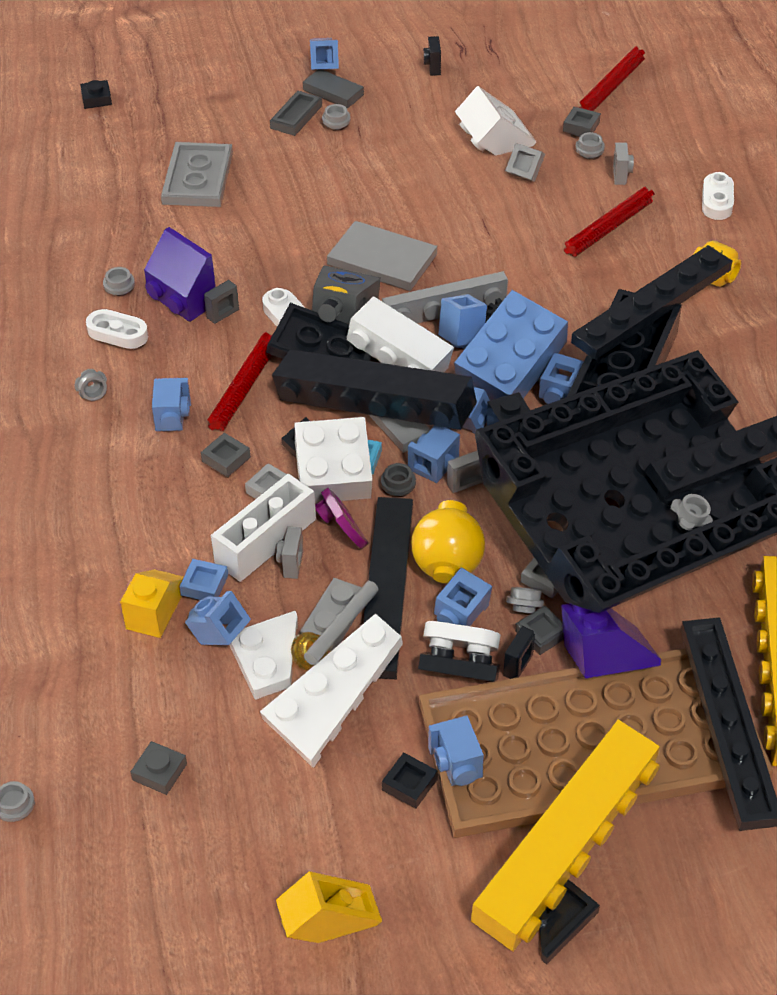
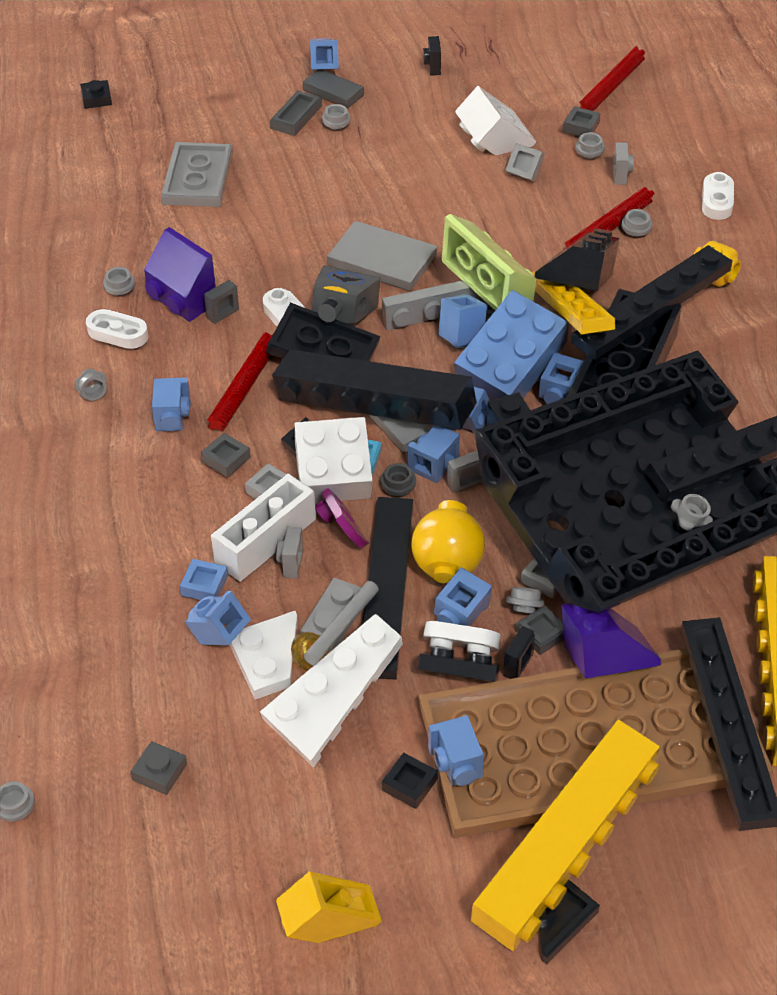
yellow slope [120,569,184,638] -> none
white brick [347,296,454,372] -> none
none -> yellowish green slope [442,214,537,310]
none -> yellow tile [532,271,615,334]
none -> black slope [534,229,620,291]
none -> light grey plate [622,209,652,237]

